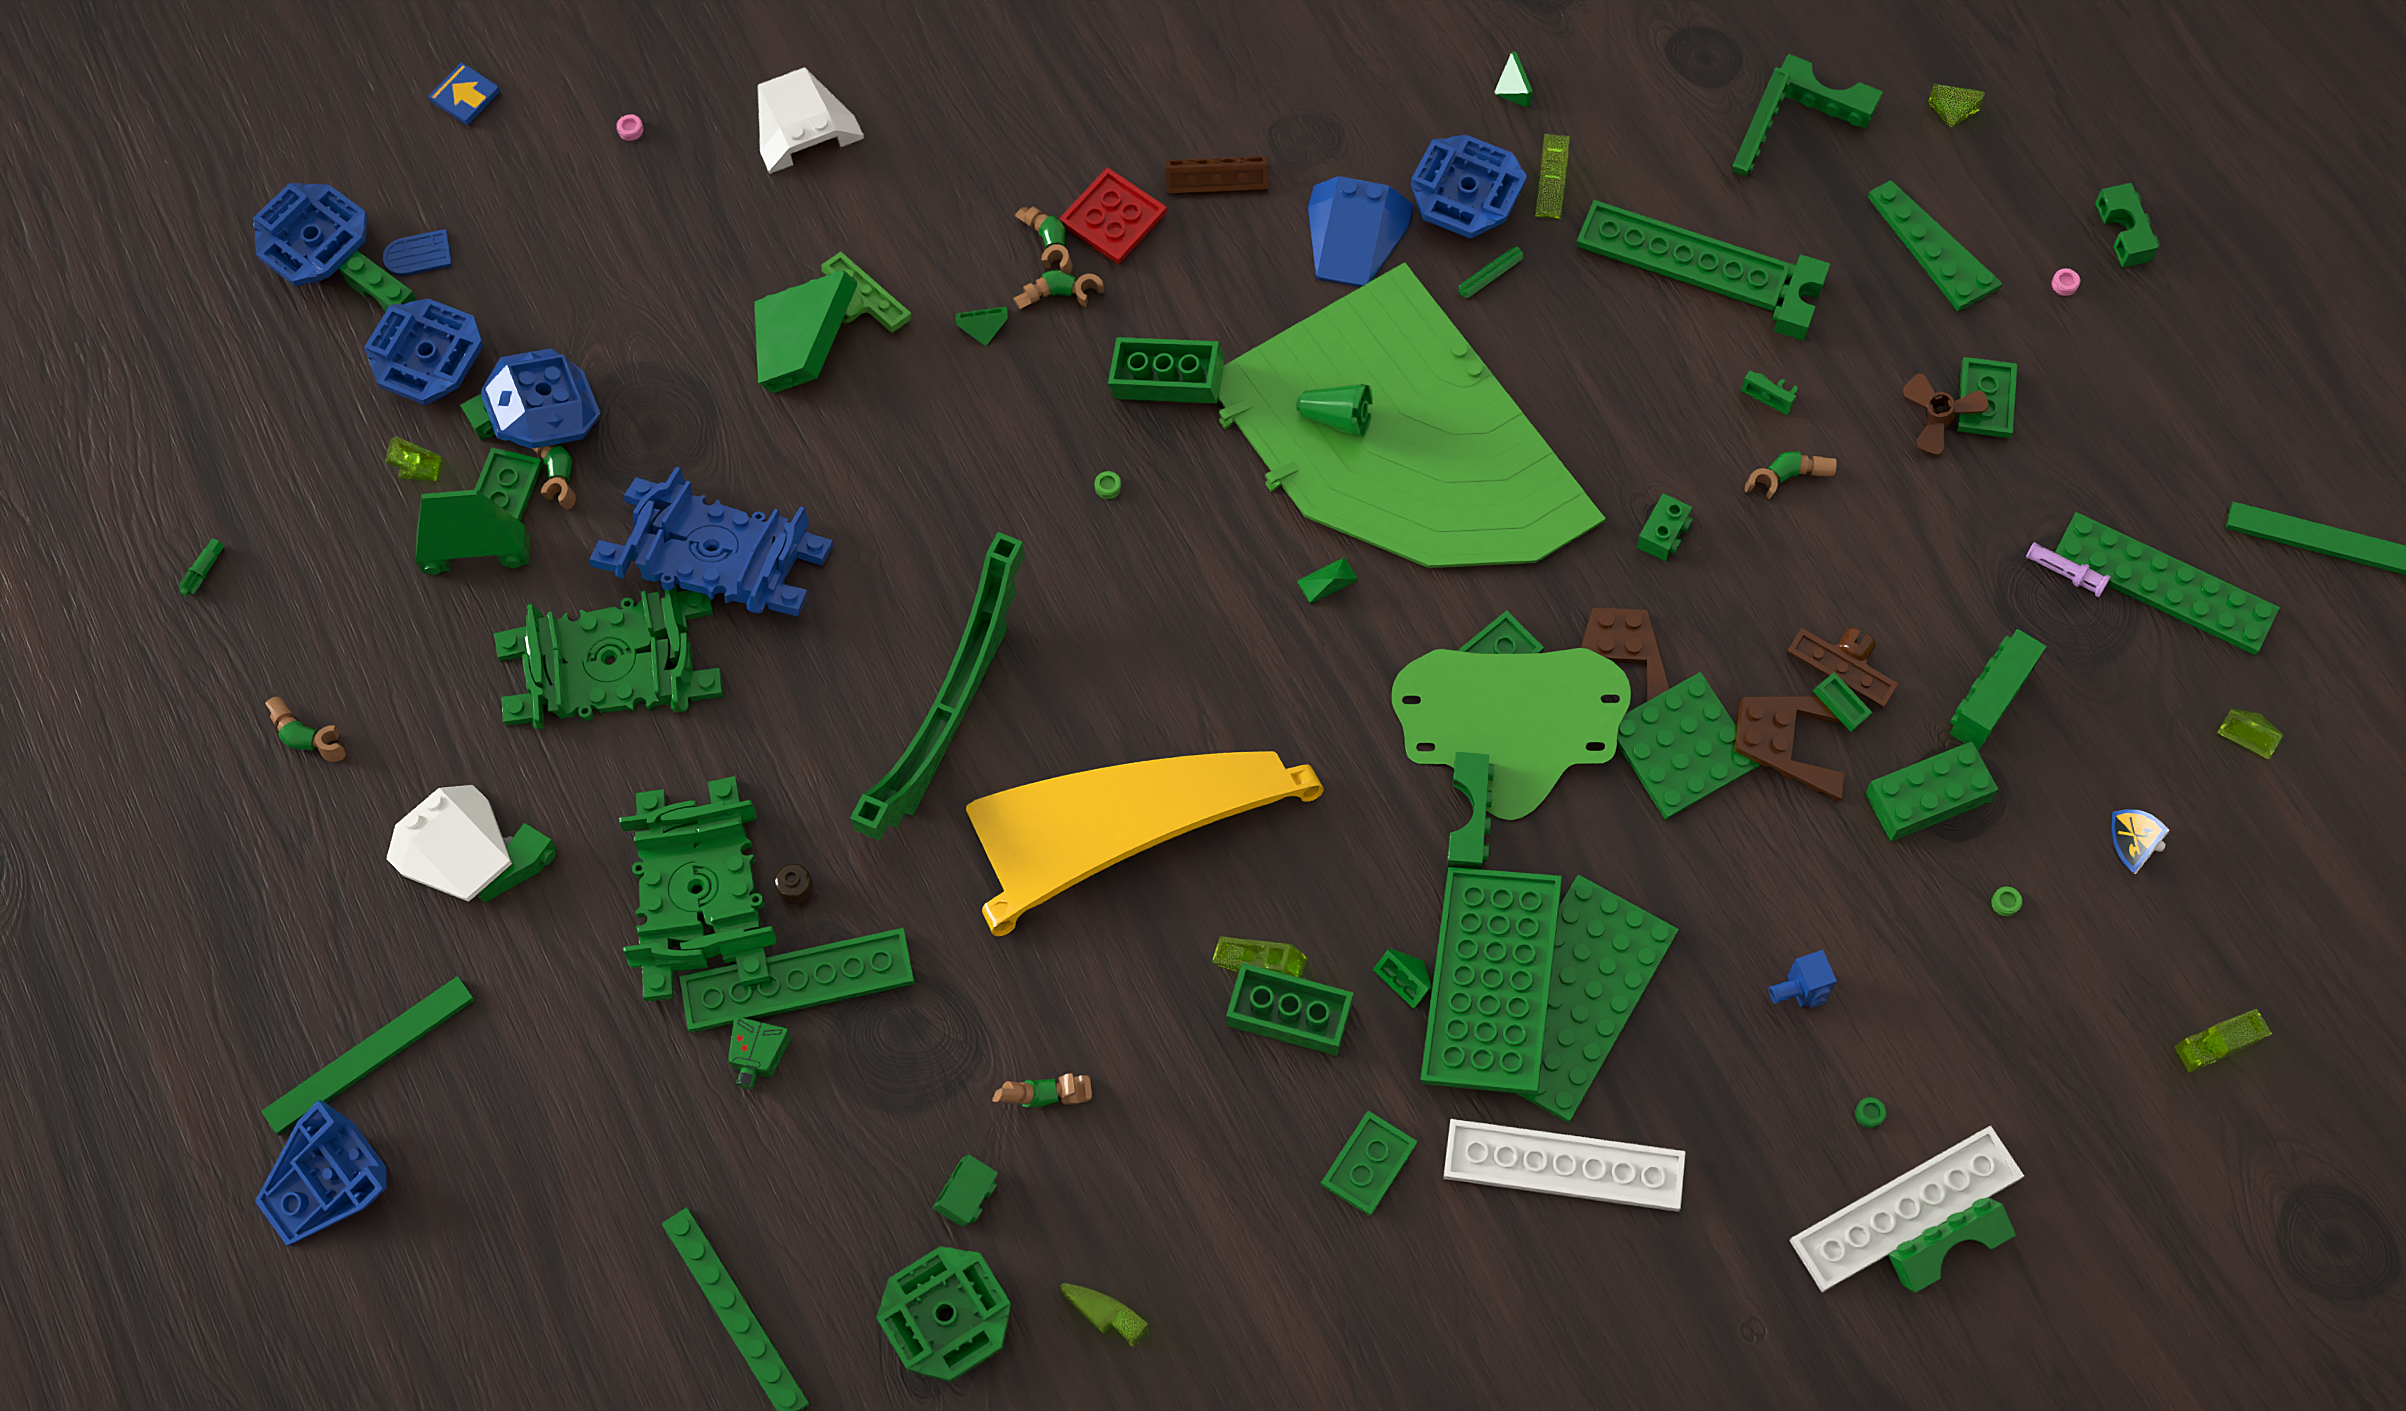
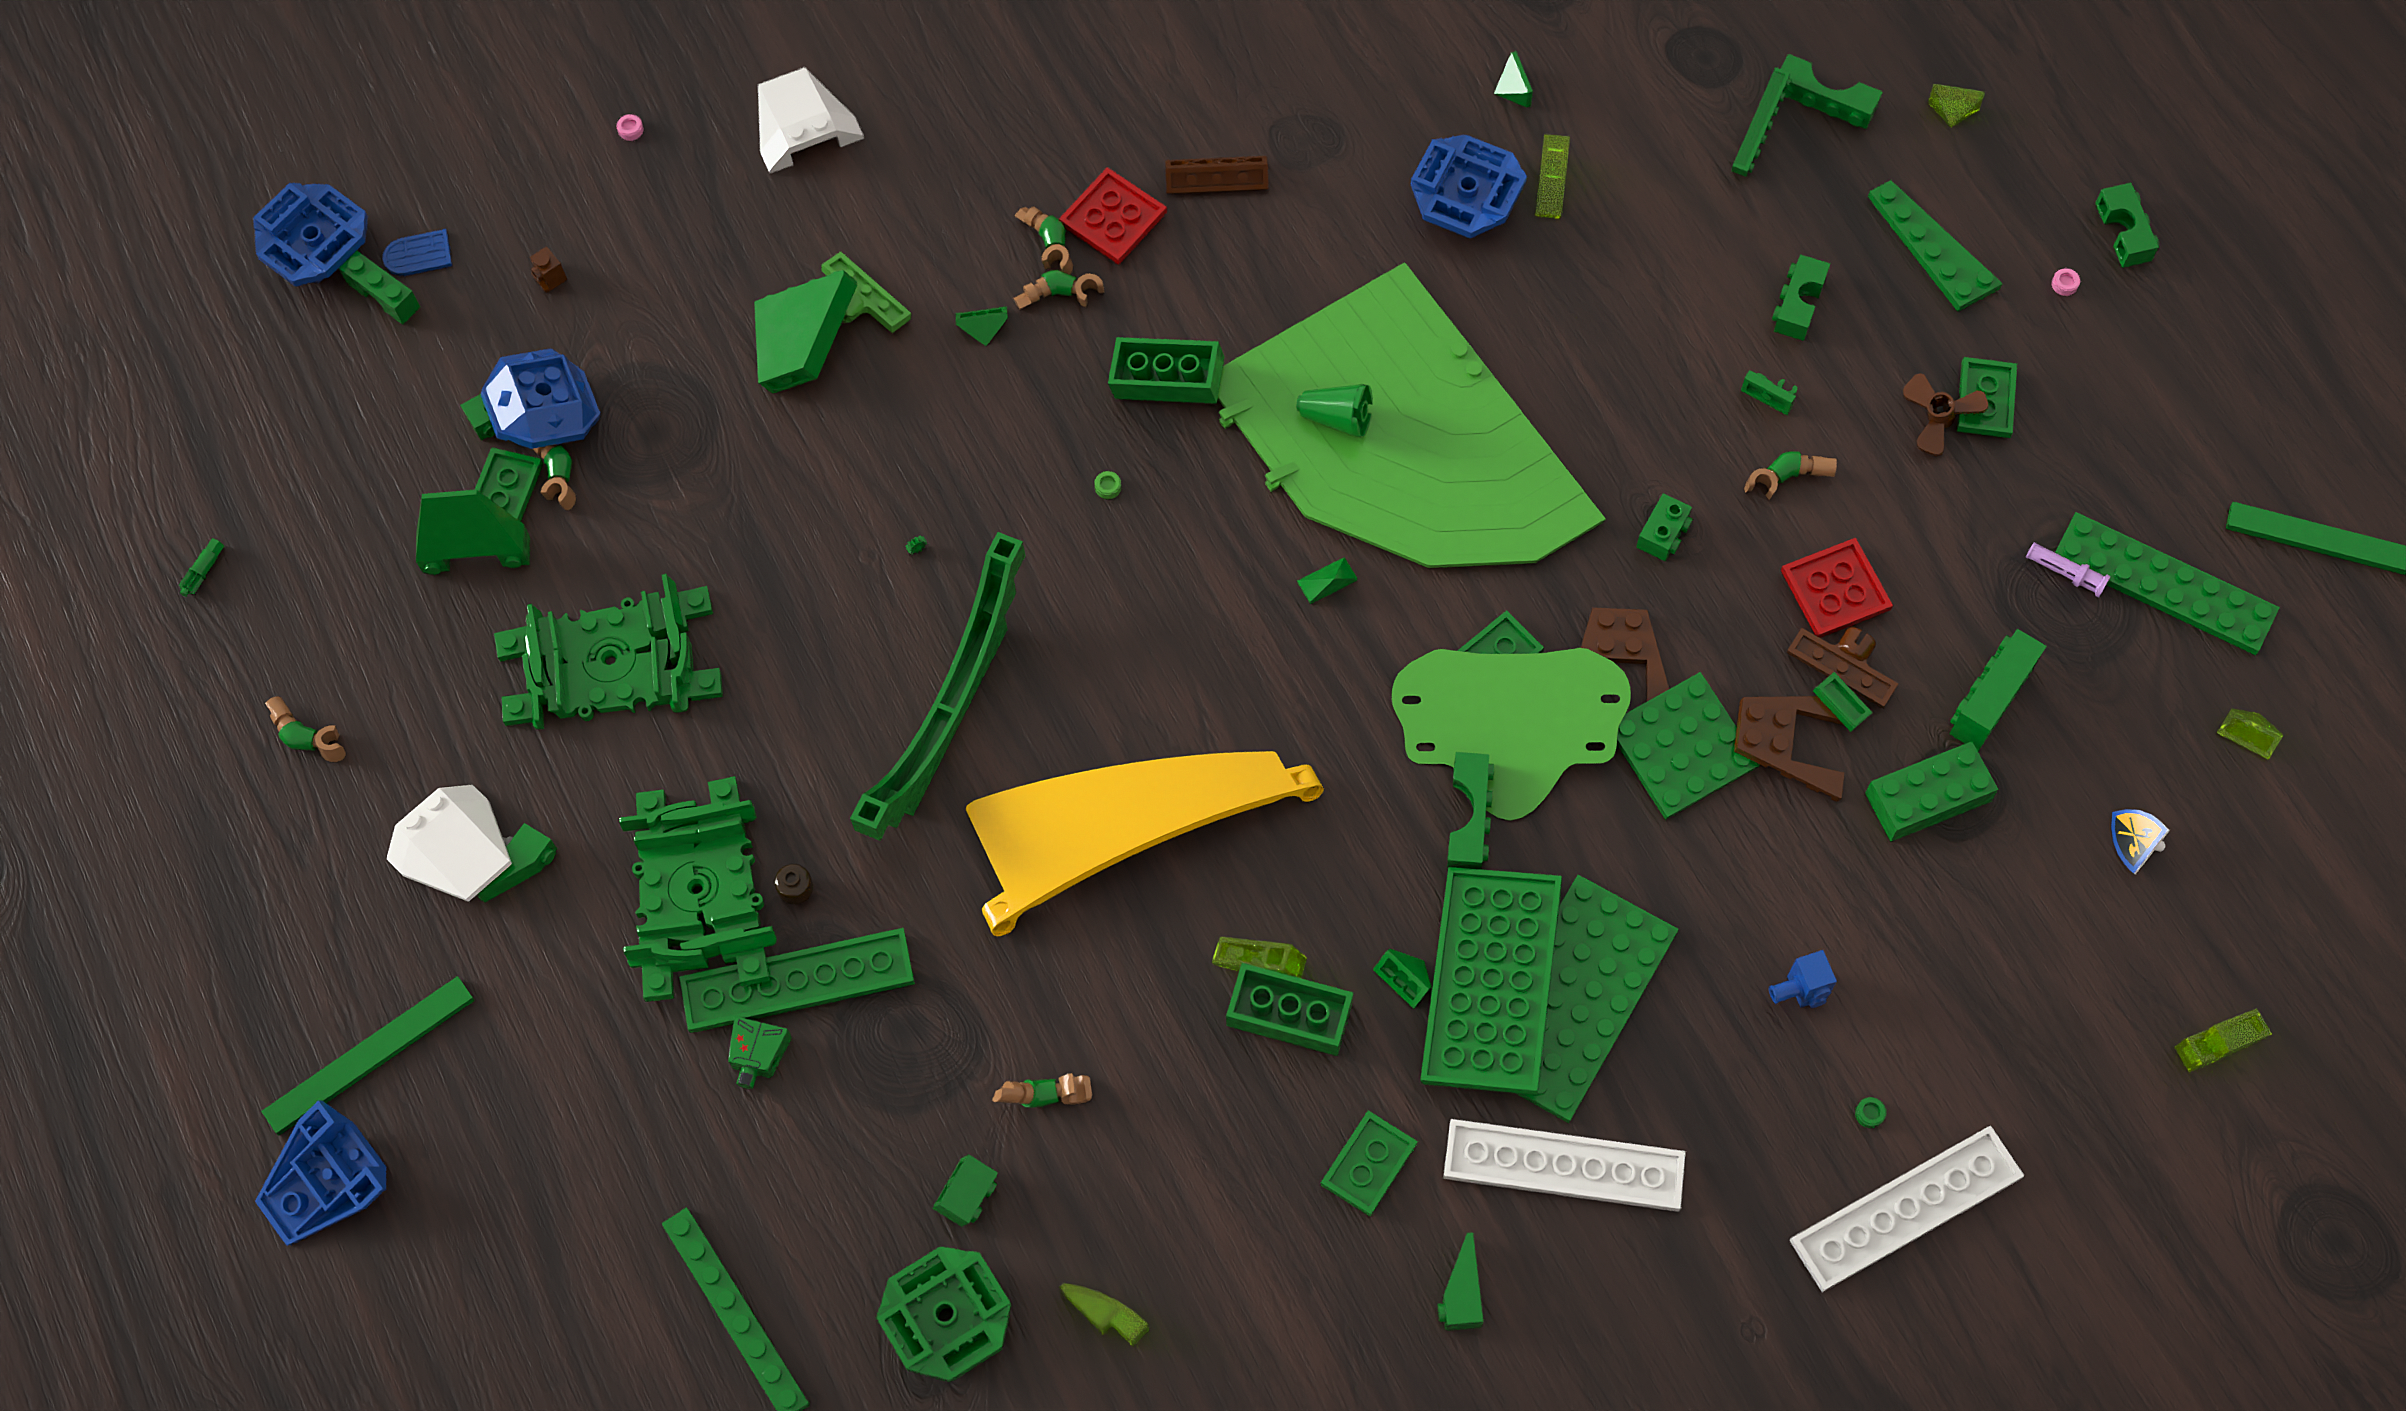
blue piece [364,299,484,406] -> none
clear neon green slope [385,436,442,481] -> none
blue tile [428,62,501,126] -> none
blue piece [589,467,833,616] -> none
blue wedge [1308,176,1414,288] -> none
green axle [1458,246,1524,298] -> none
green plate [1576,200,1791,311] -> none
green arch [1888,1197,2016,1293] -> none
bright green tile [1991,886,2022,917] -> none
none -> reddish brown brick [529,246,567,293]
none -> green piece [906,535,927,555]
none -> green slope [1438,1232,1483,1331]
none -> red plate [1781,538,1893,638]

